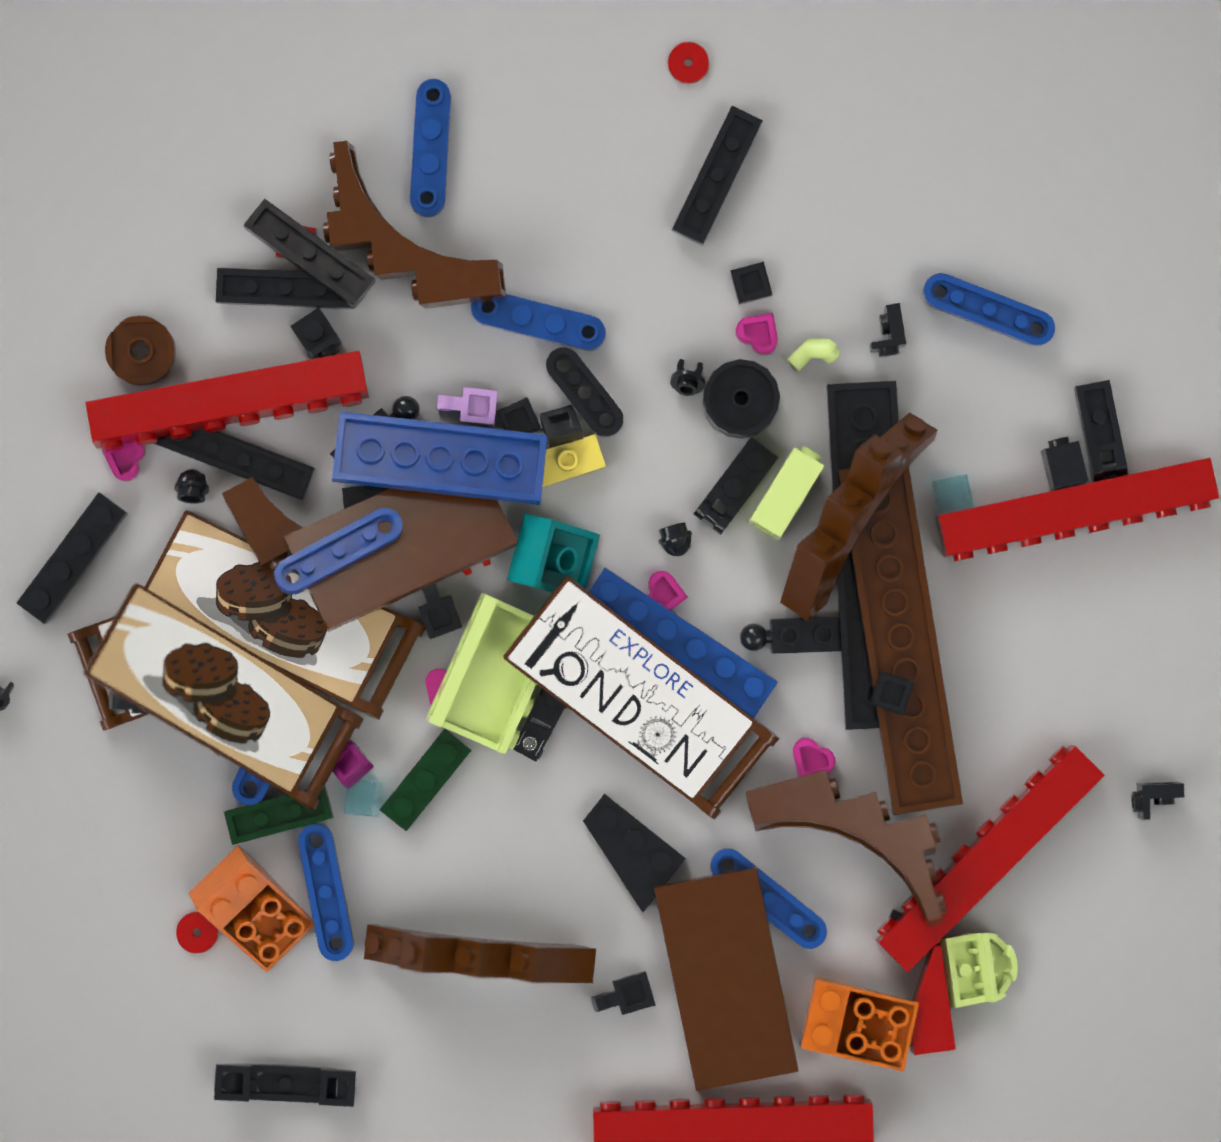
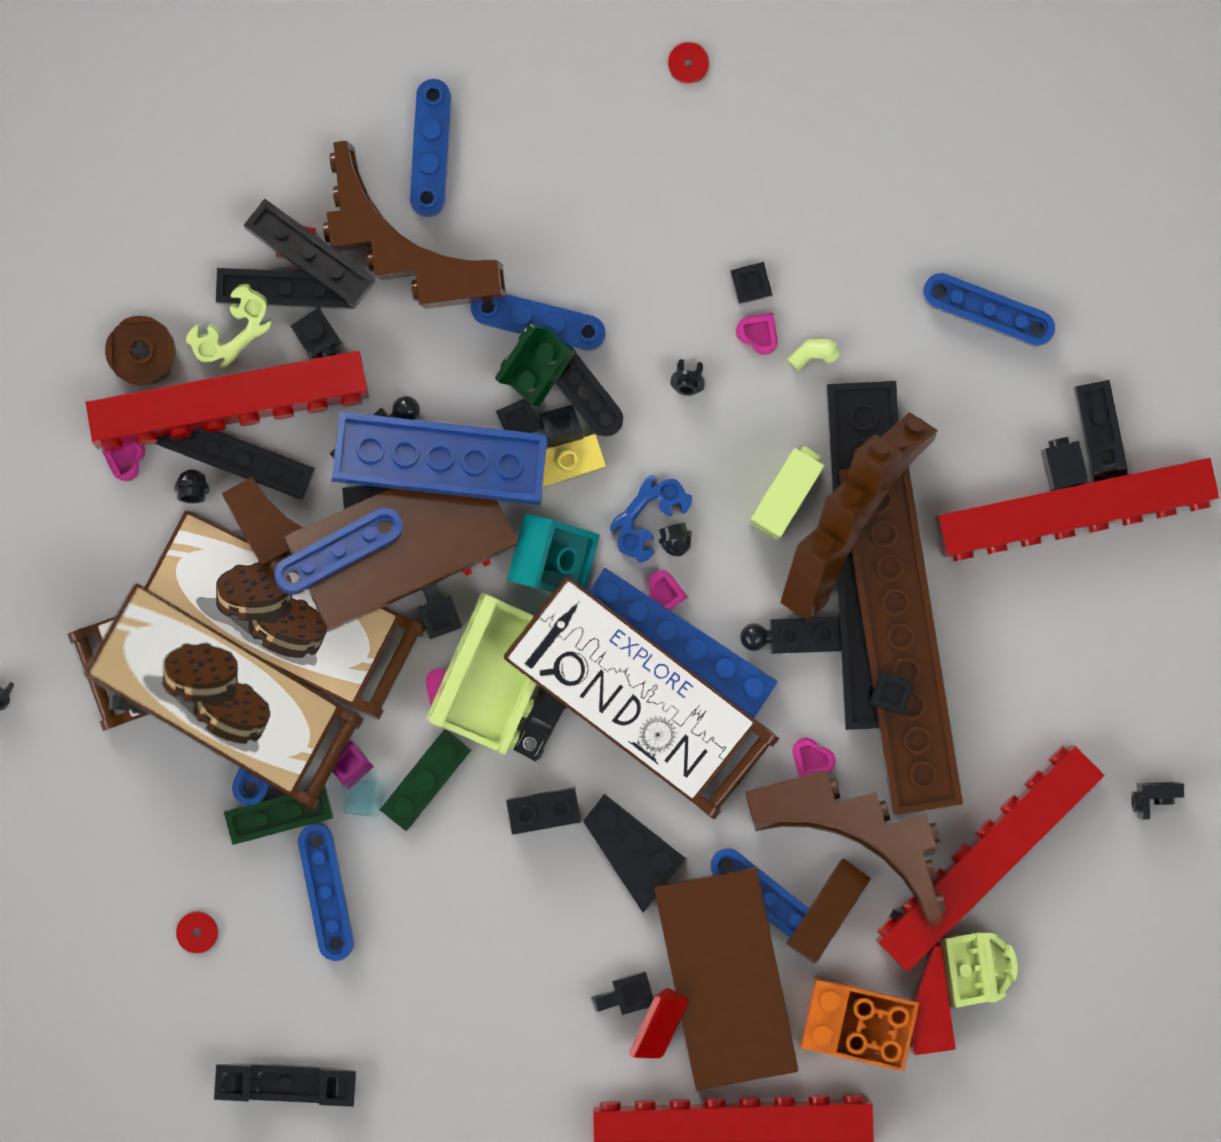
black plate [16,492,128,624] -> none
orange slope [188,845,314,972] -> none
reddish brown arch [364,924,596,983] -> none
lavender plate [437,387,498,426] -> none
black plate [672,106,763,246] -> none
black plate [693,437,779,535] -> none
black wheel [702,359,780,439] -> none
black bracket [869,303,906,357] -> none
clear light blue tile [932,474,974,515] -> none
none -> yellowish green helmet [186,284,273,369]
none -> dark green bracket [495,324,577,407]
none -> black brick [506,787,581,835]
none -> blue helmet [610,475,692,563]
none -> red slope [629,988,689,1059]
none -> reddish brown tile [786,859,871,964]

